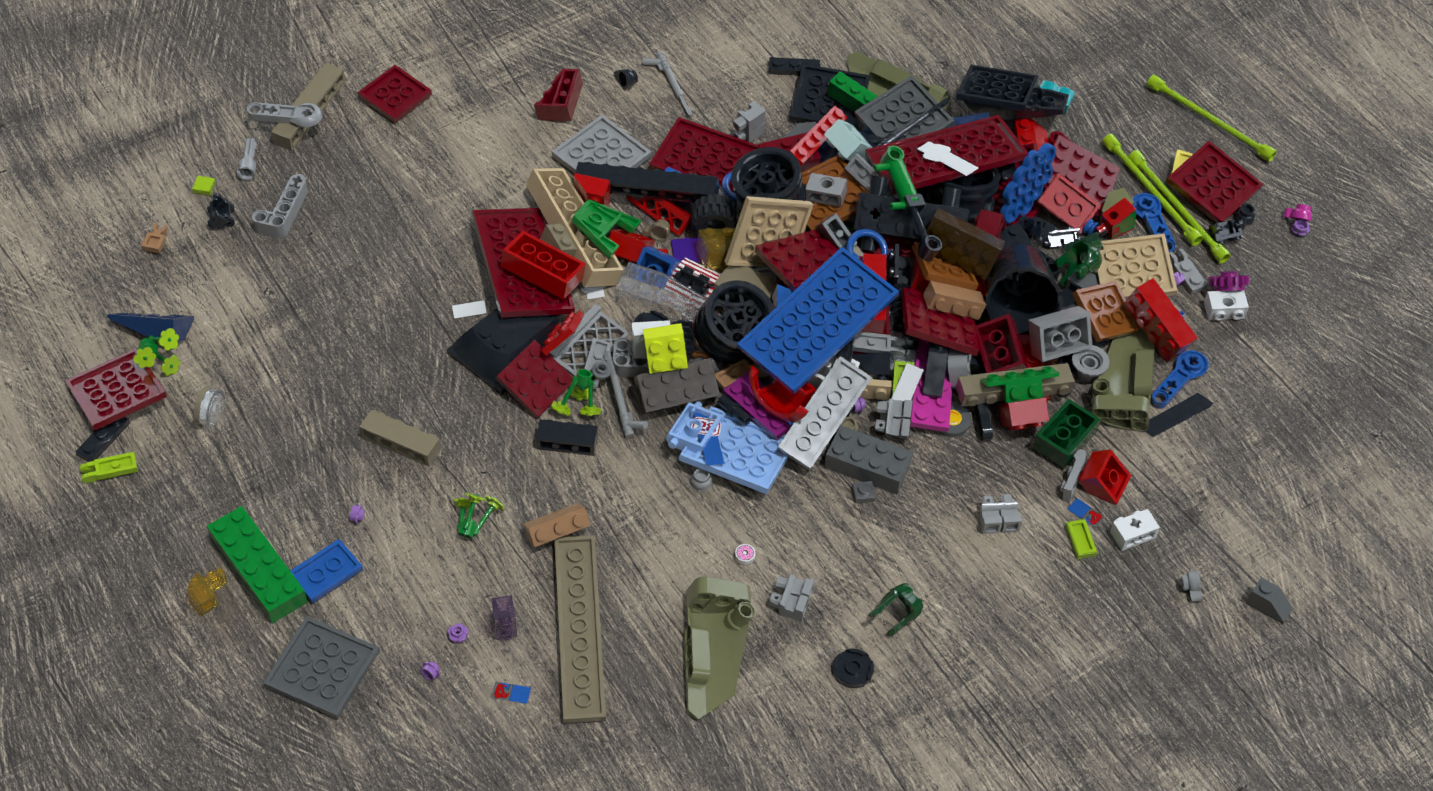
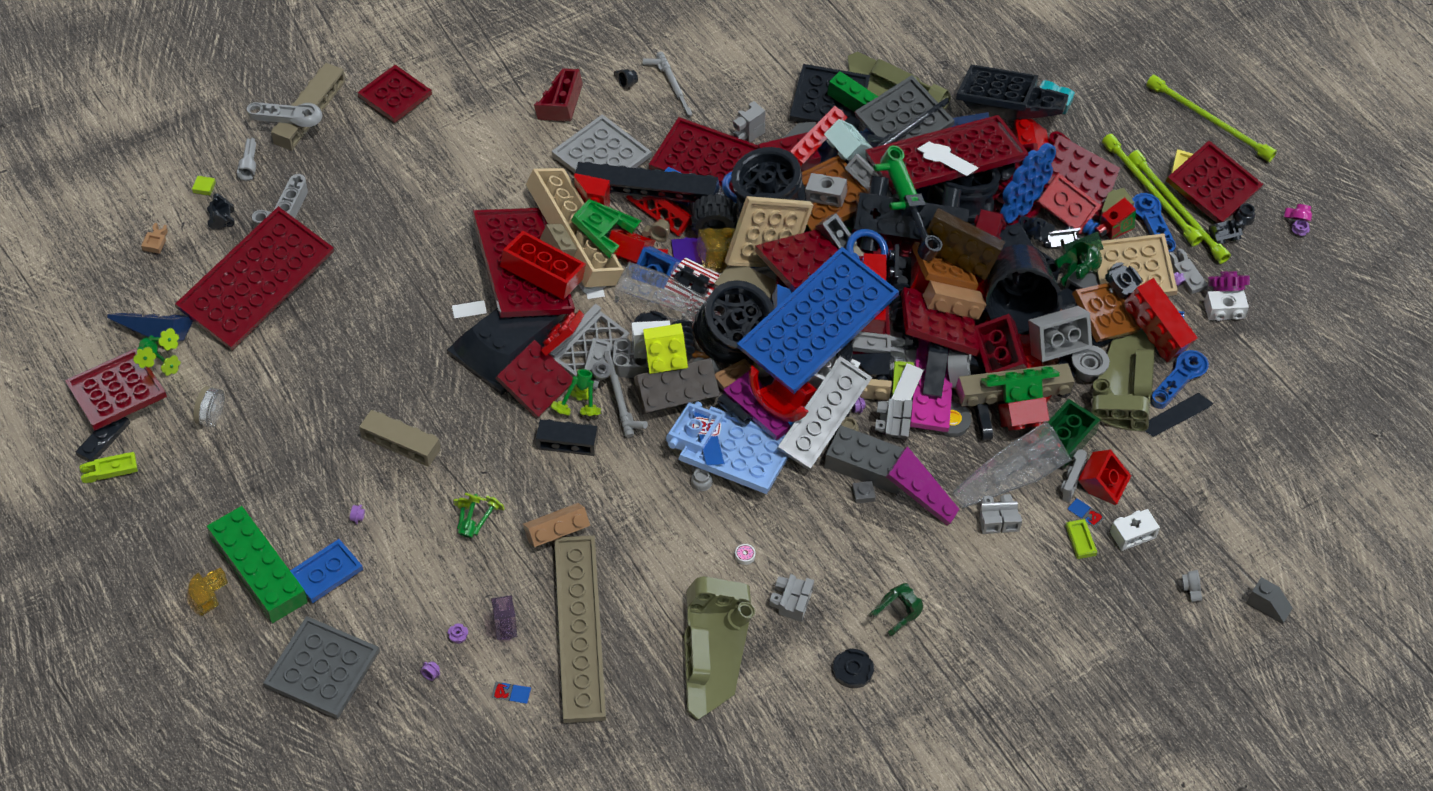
black plate [769,57,820,76] -> none
none -> dark red plate [175,206,334,350]
none -> magenta wing [886,446,959,526]
none -> clear wedge [953,421,1071,508]
none -> black plate [1105,262,1142,298]

